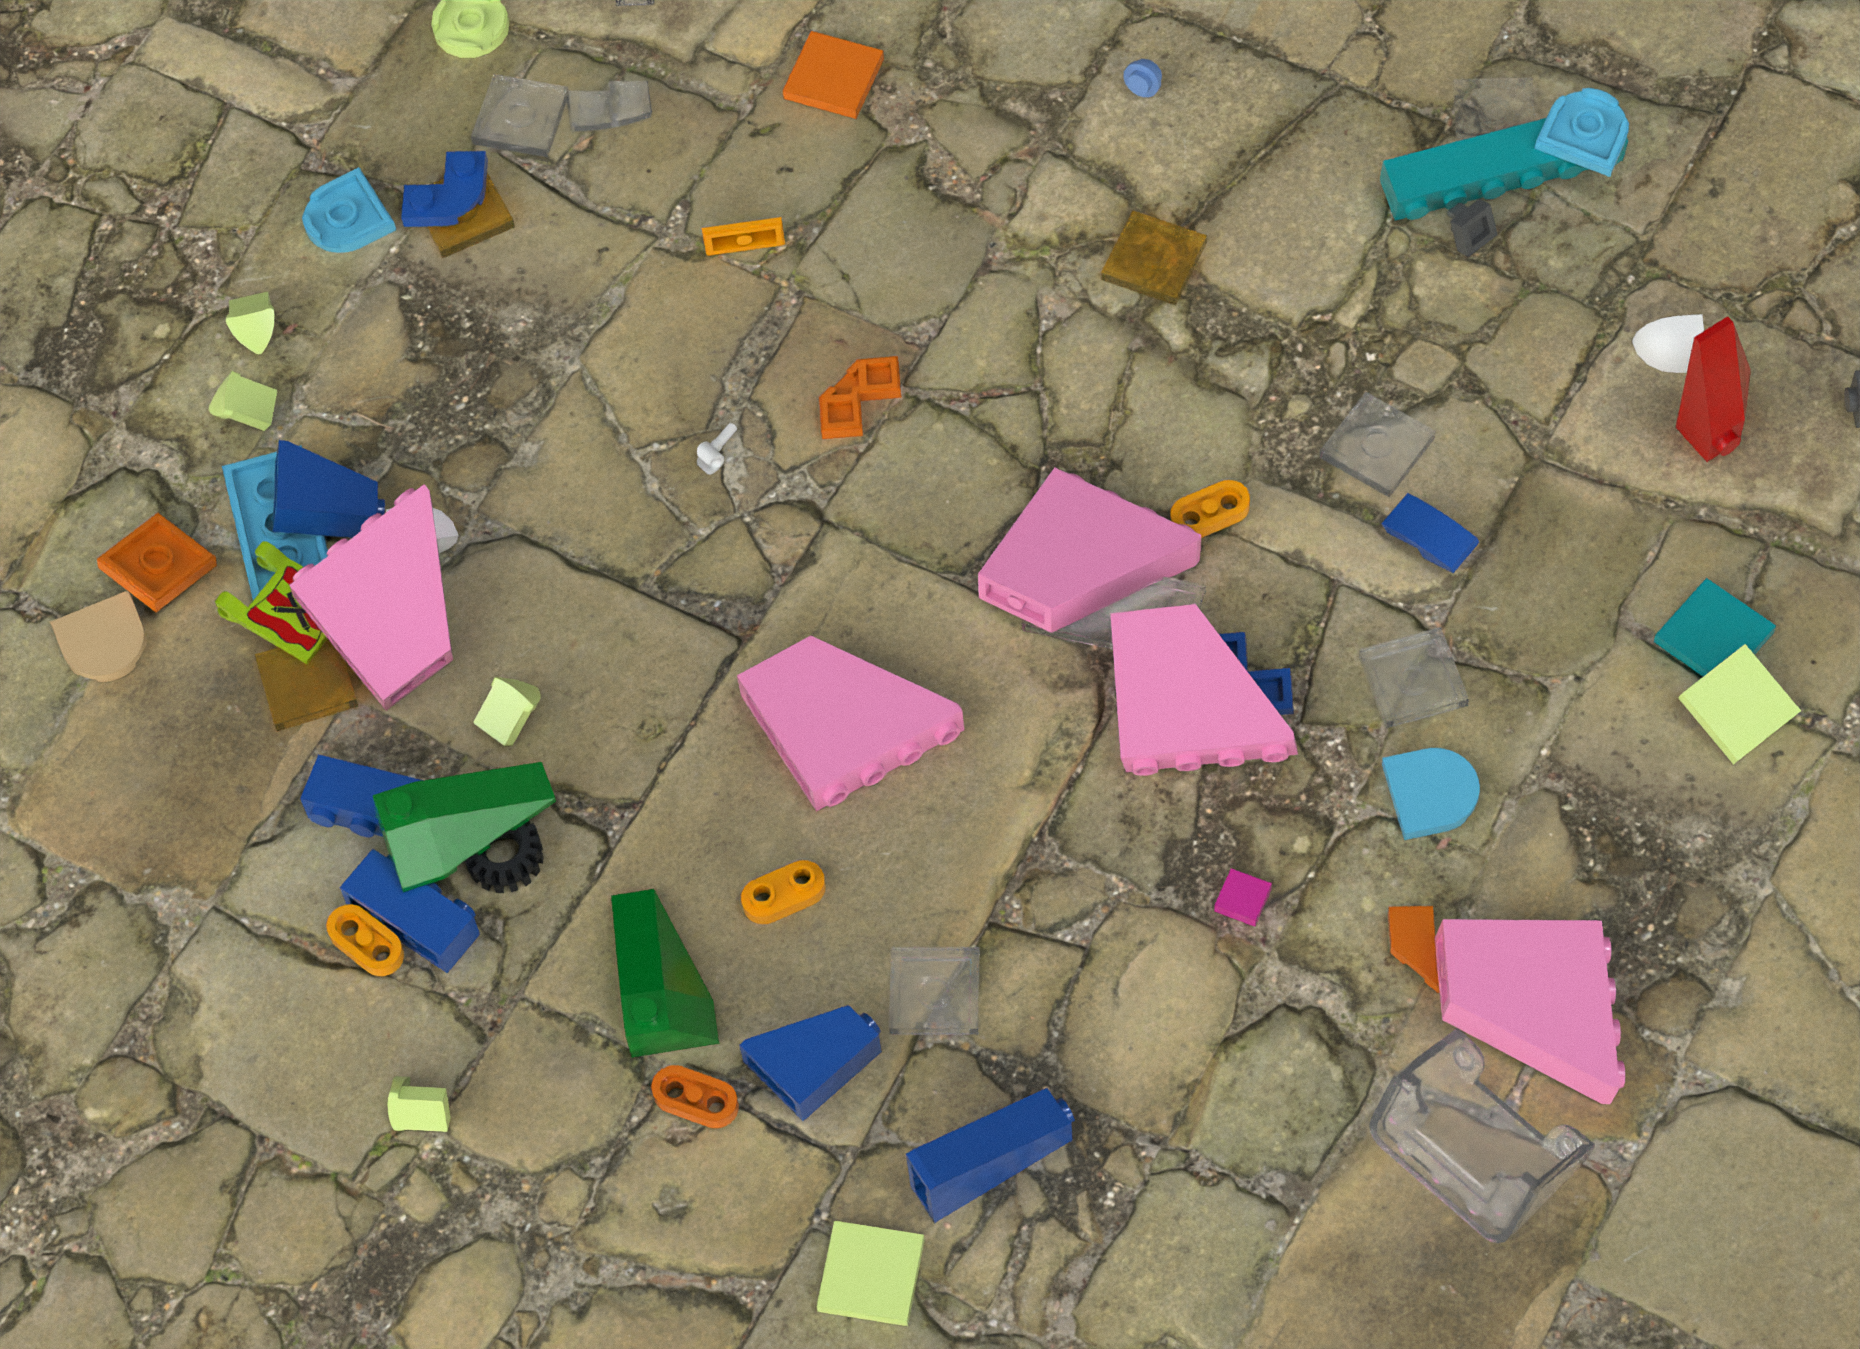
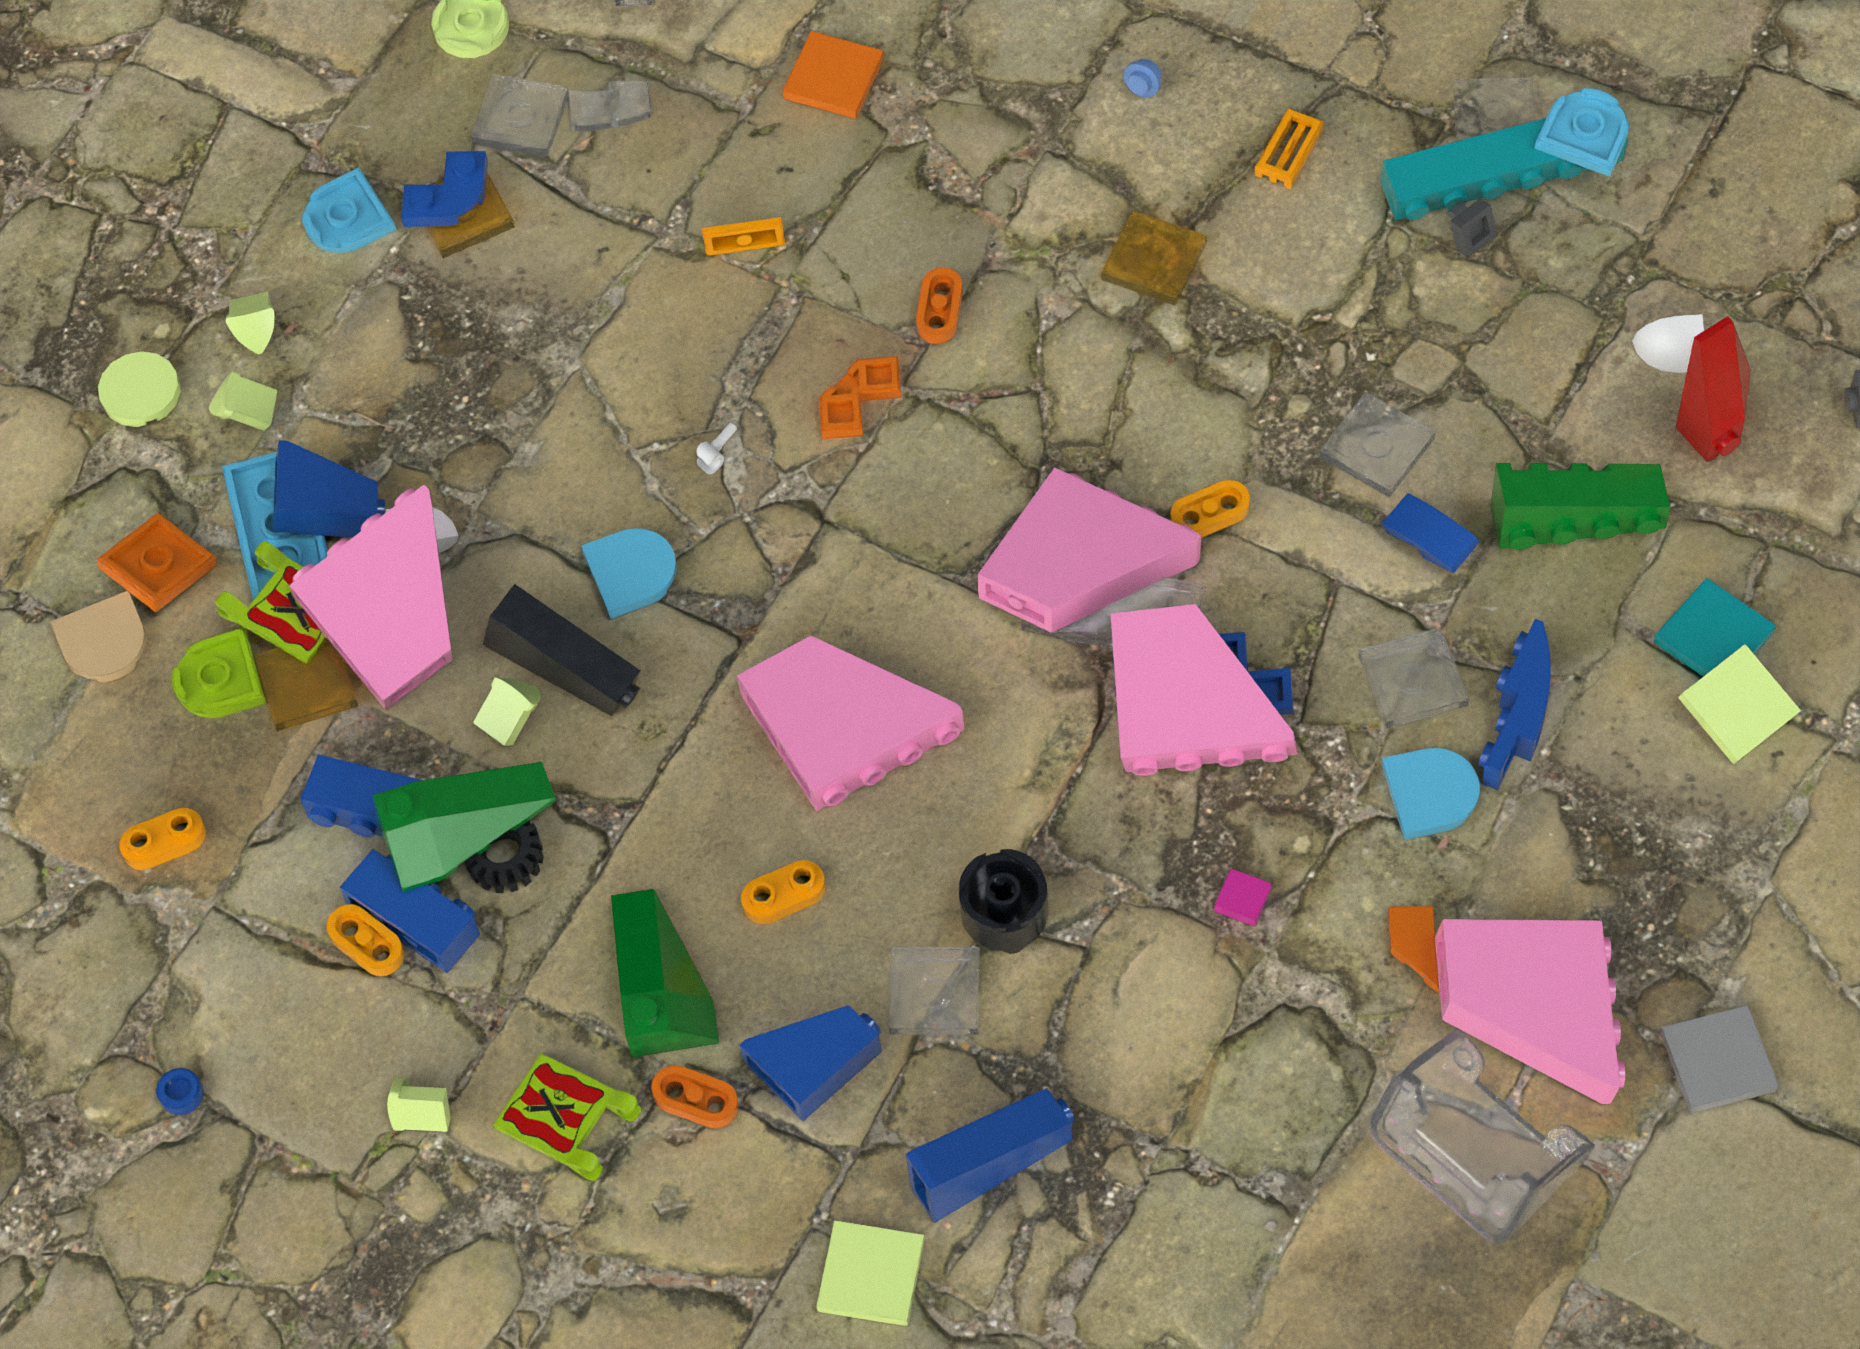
none -> yellowish green tile [98,351,181,427]
none -> light orange plate [119,808,206,870]
none -> blue tile [156,1068,204,1115]
none -> lime tile [172,627,267,718]
none -> black slope [483,584,641,716]
none -> flag [493,1053,642,1182]
none -> medium azure tile [581,528,677,620]
none -> orange plate [916,267,963,344]
none -> black brick [959,849,1049,954]
none -> light orange tile [1255,108,1324,189]
none -> blue slope [1479,619,1551,790]
none -> green wedge [1490,463,1670,550]
none -> light grey tile [1660,1005,1779,1114]

